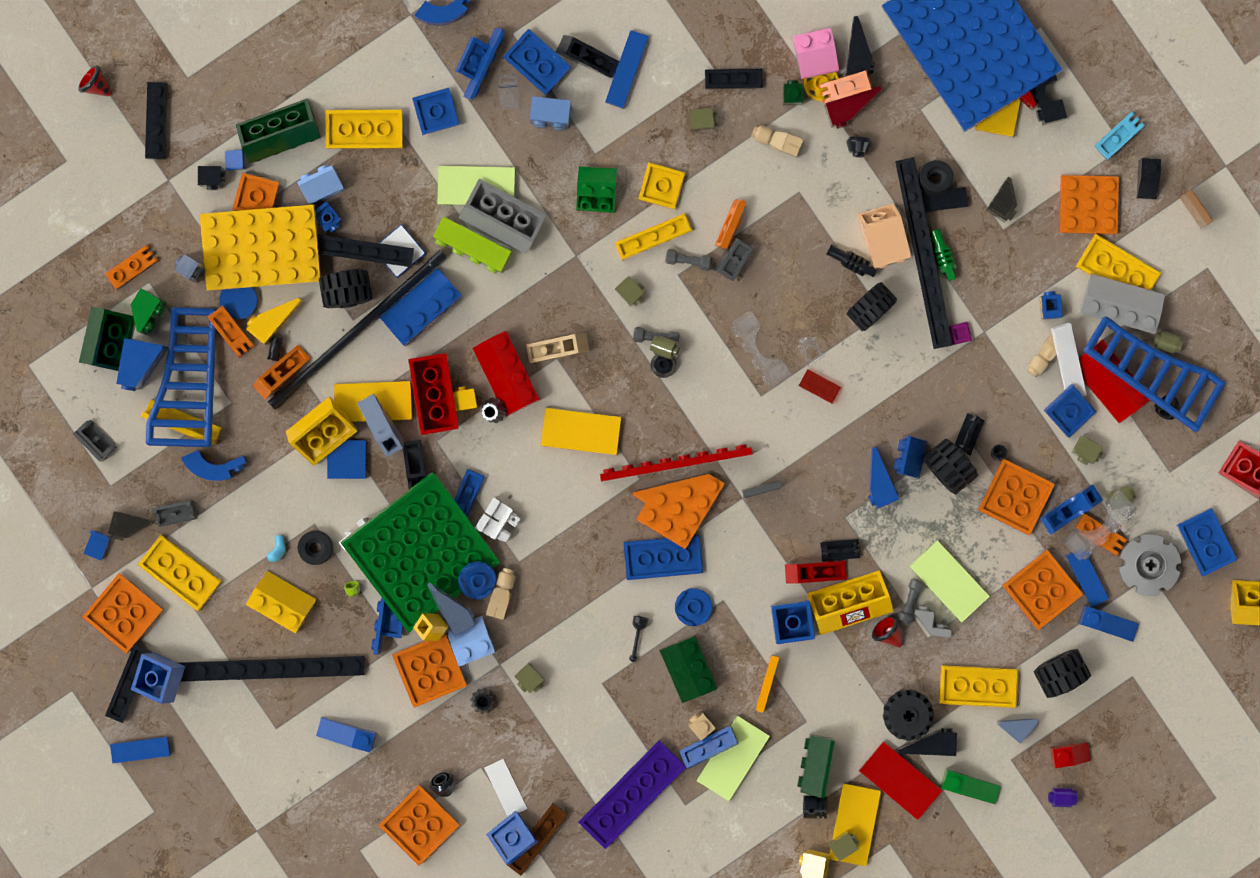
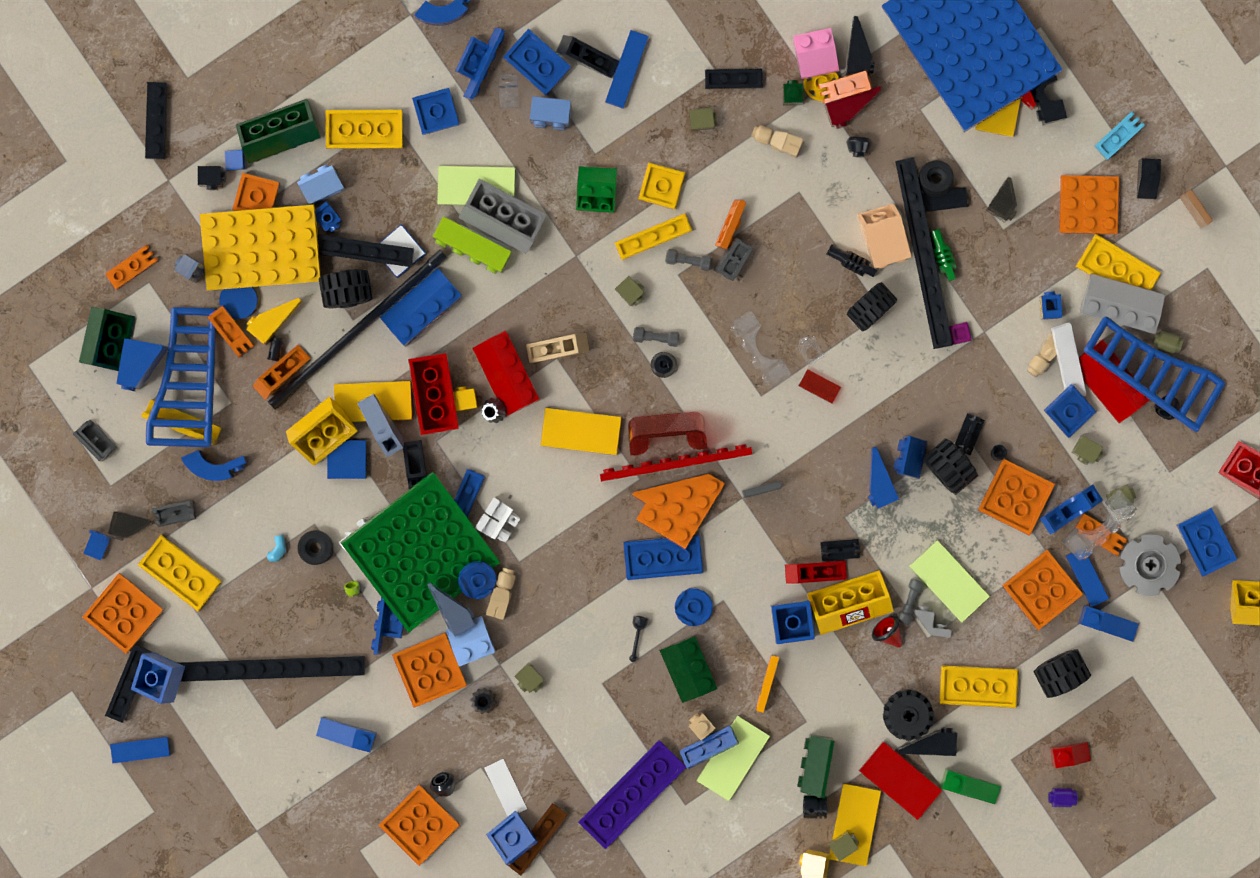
hat [78,65,111,97] -> none
green slope [130,288,166,335] -> none
yellow slope [245,571,317,634] -> none
yellow brick [413,613,449,641] -> none
olive brick [650,336,680,360] -> none
sand blue slope [997,718,1038,744] -> none
none -> clear red windscreen [628,412,708,456]

